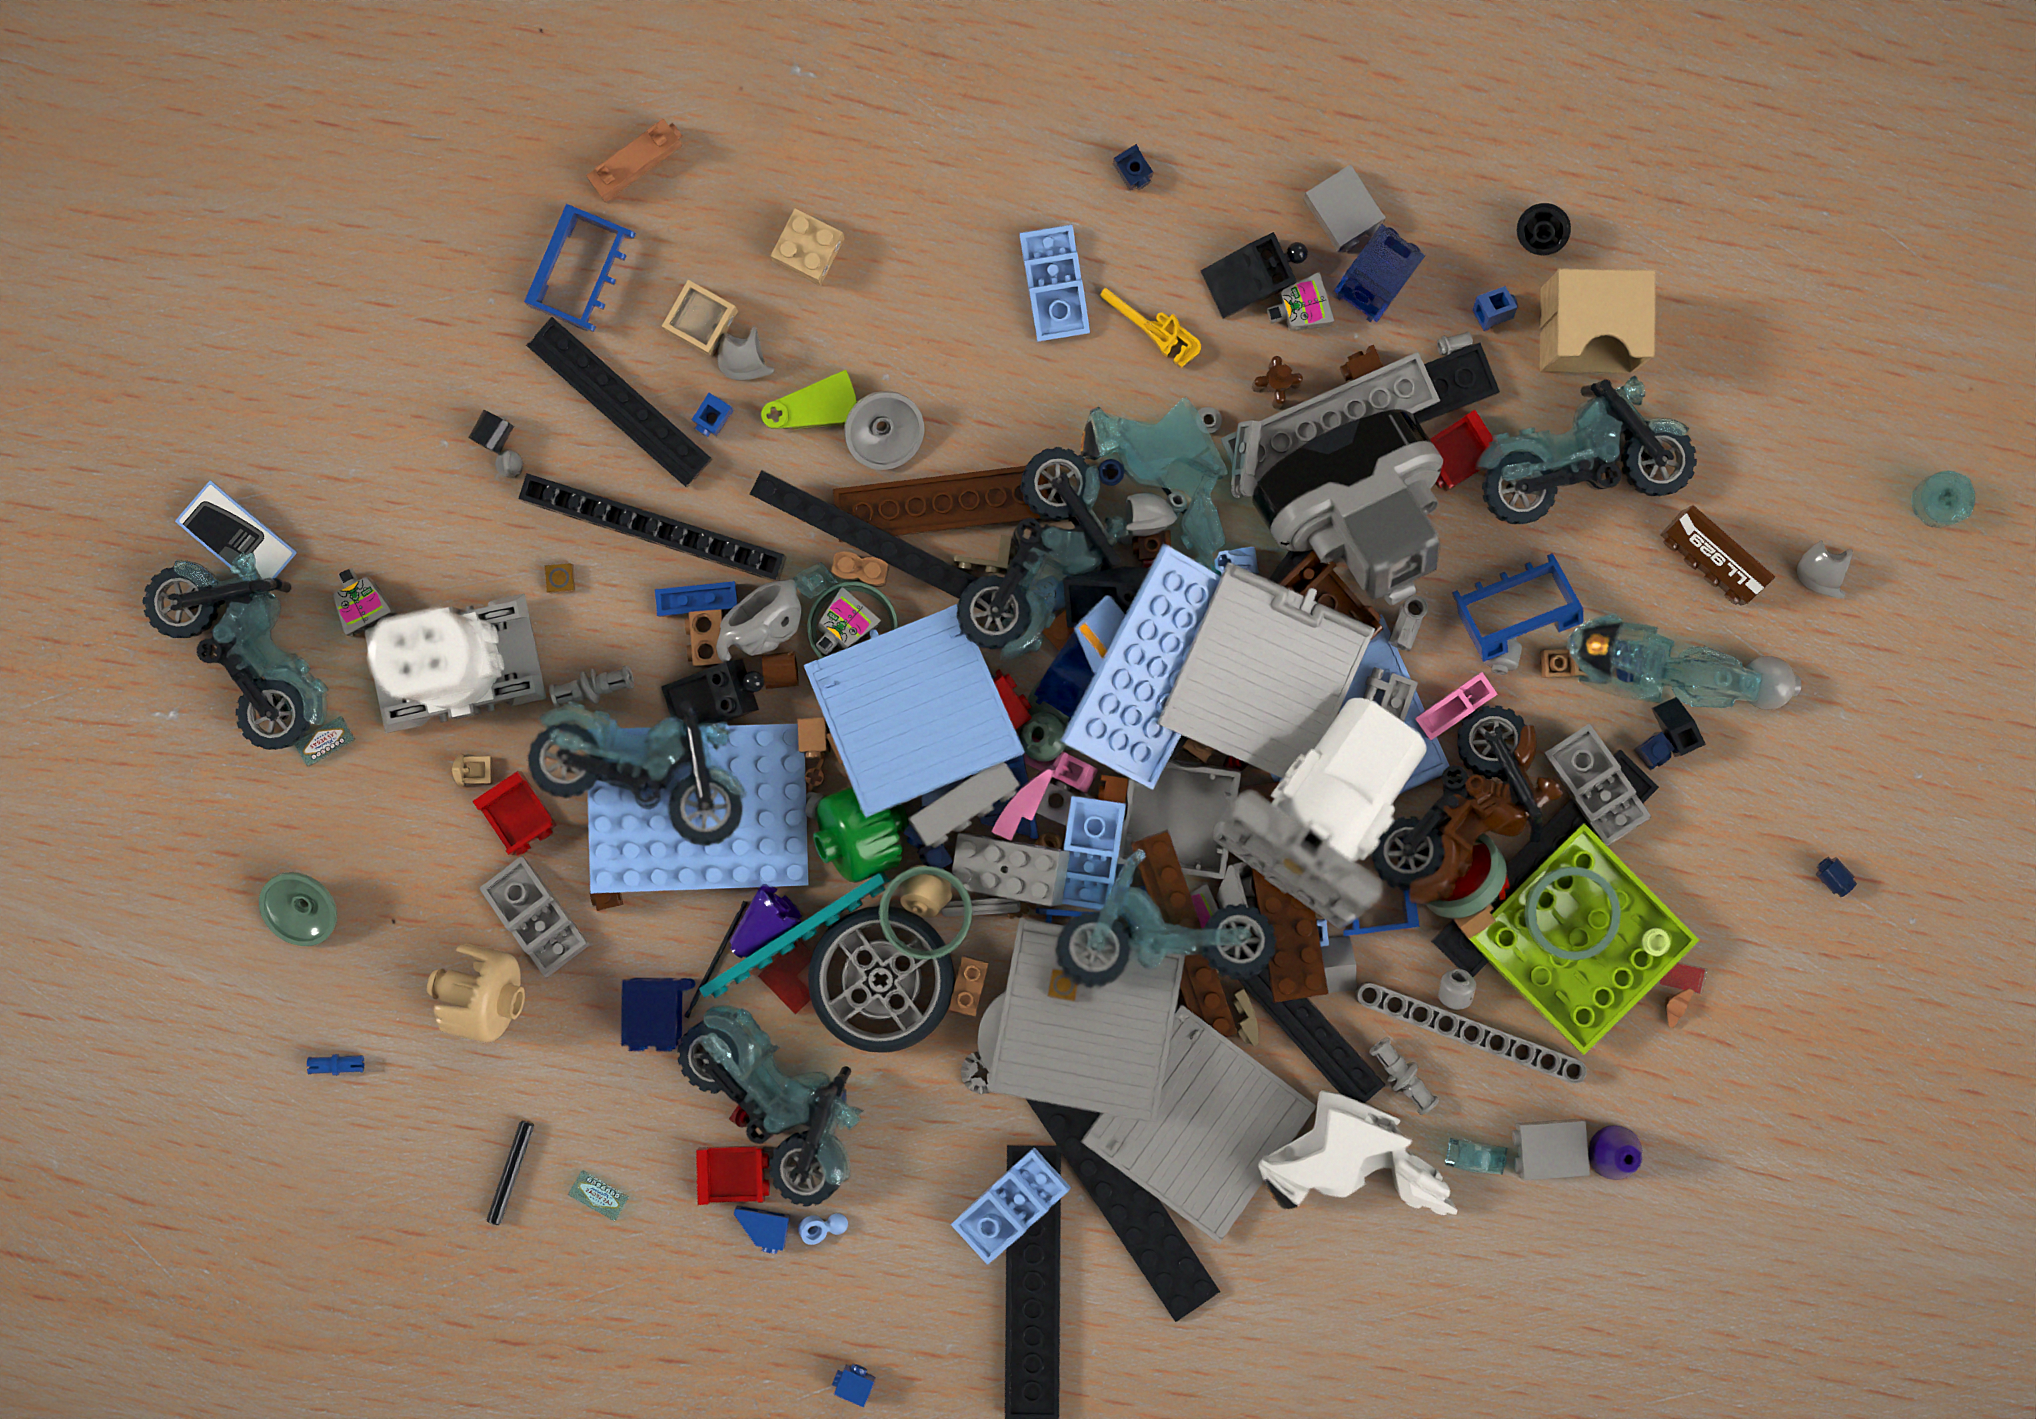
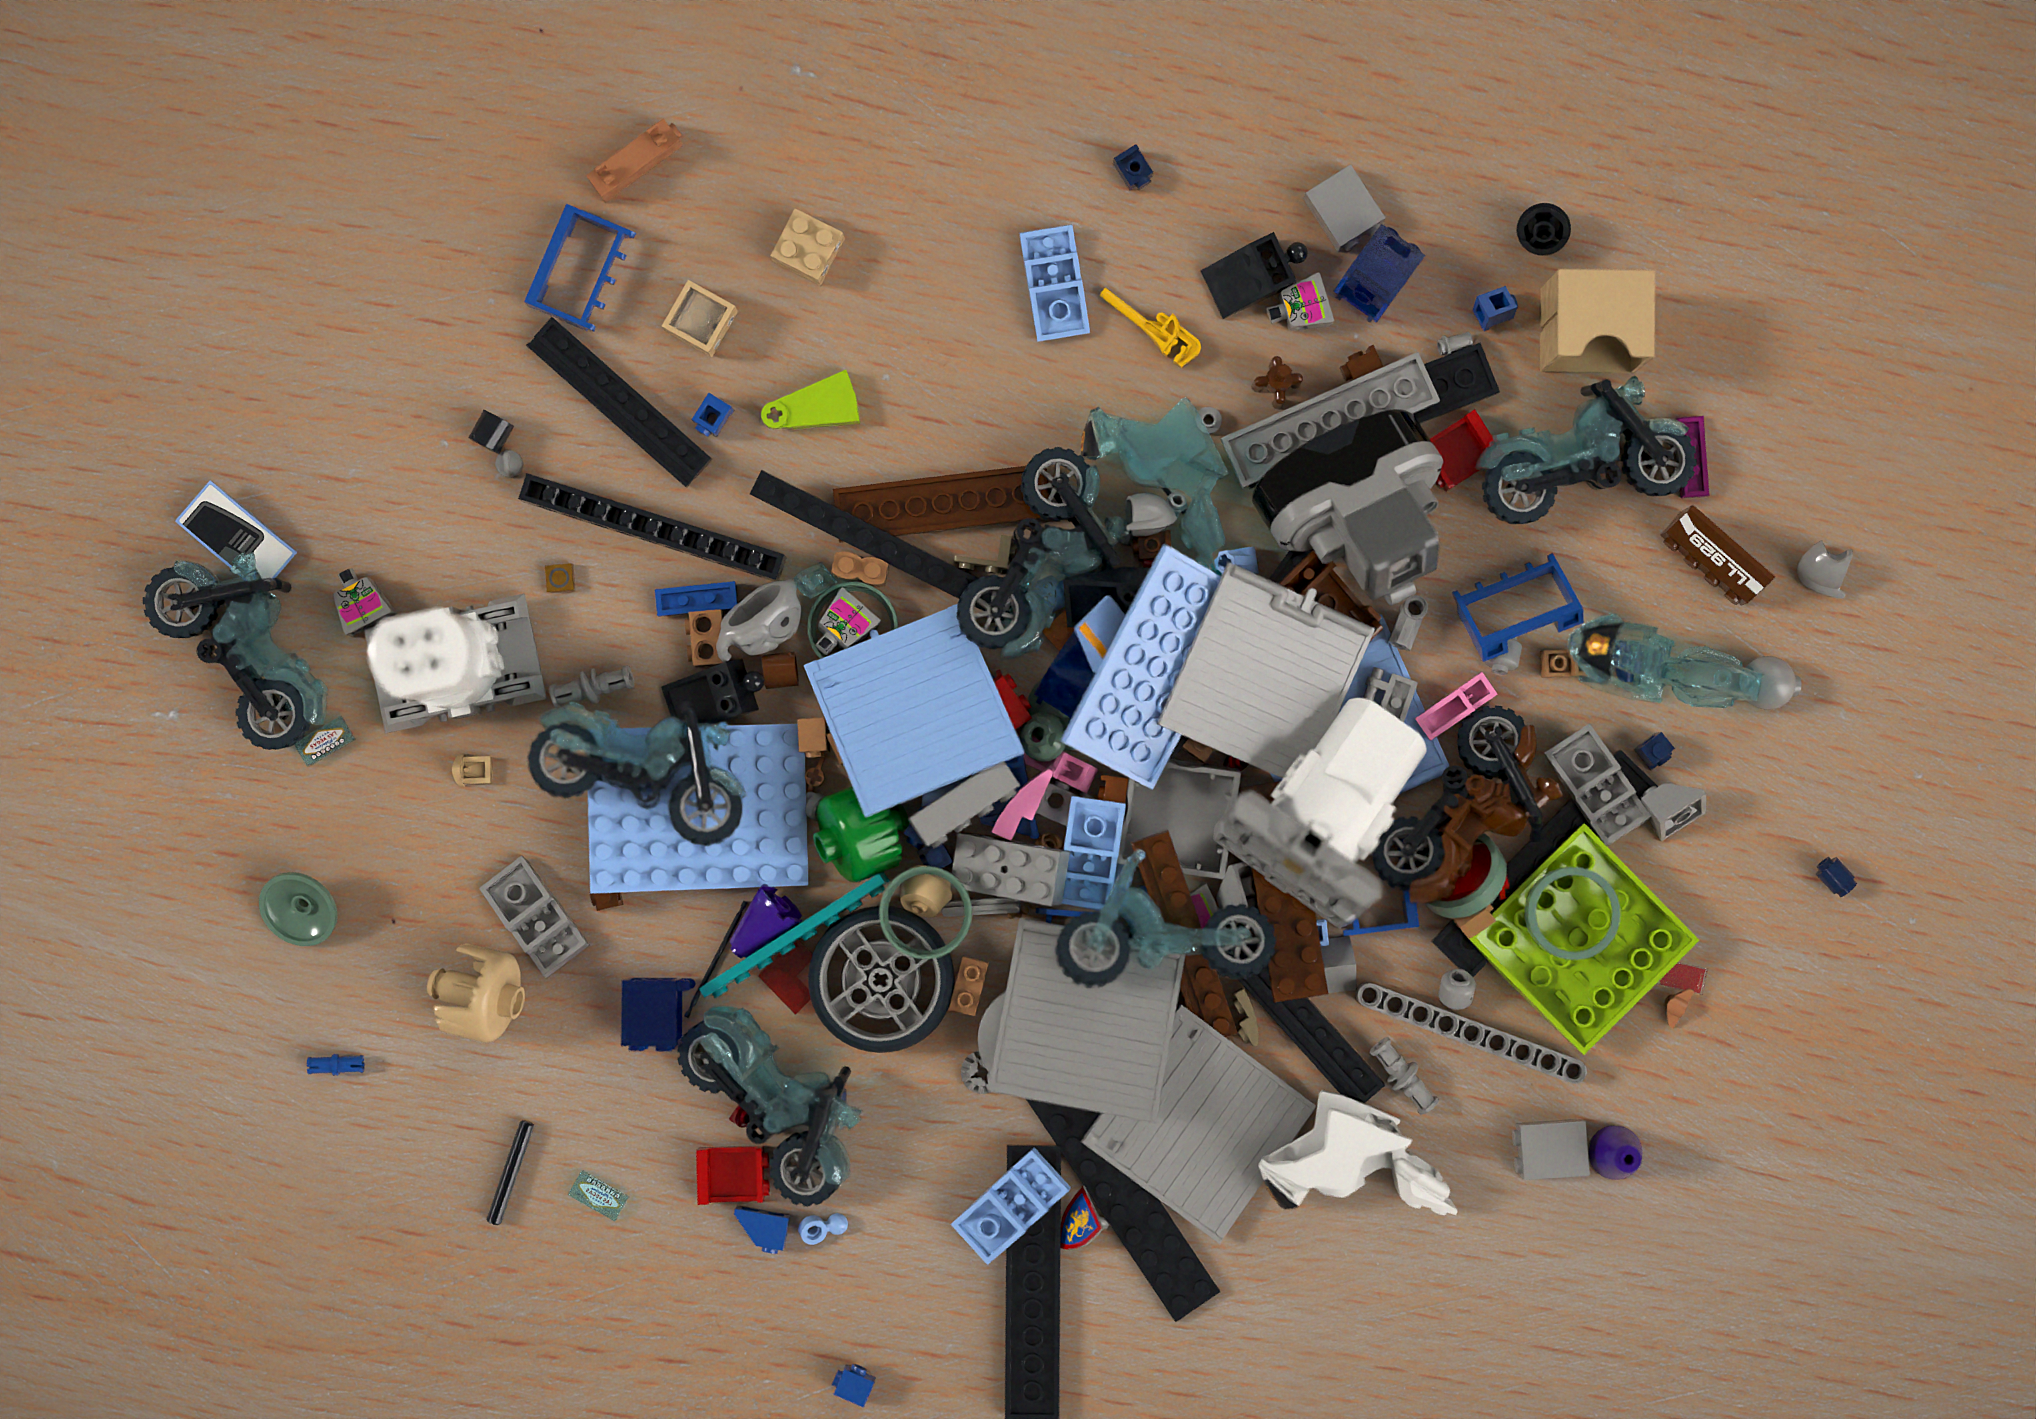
red panel [472,771,557,857] -> none
light grey piece [717,326,774,380] -> none
light grey dish [844,391,924,470] -> none
pearl gold tile [1047,969,1078,1002] -> none
dark blue cone [1097,459,1124,486] -> none
light grey hinge [1231,420,1262,498] -> none
clear light blue slope [1445,1138,1508,1175] -> none
yellowish green plate [1642,928,1670,956] -> none
black slope [1651,697,1706,757] -> none
clear light blue brick [1911,471,1975,528] -> none
none -> shield [1060,1186,1109,1250]
none -> light grey slope [1641,783,1706,841]
none -> magenta tile [1675,416,1710,498]

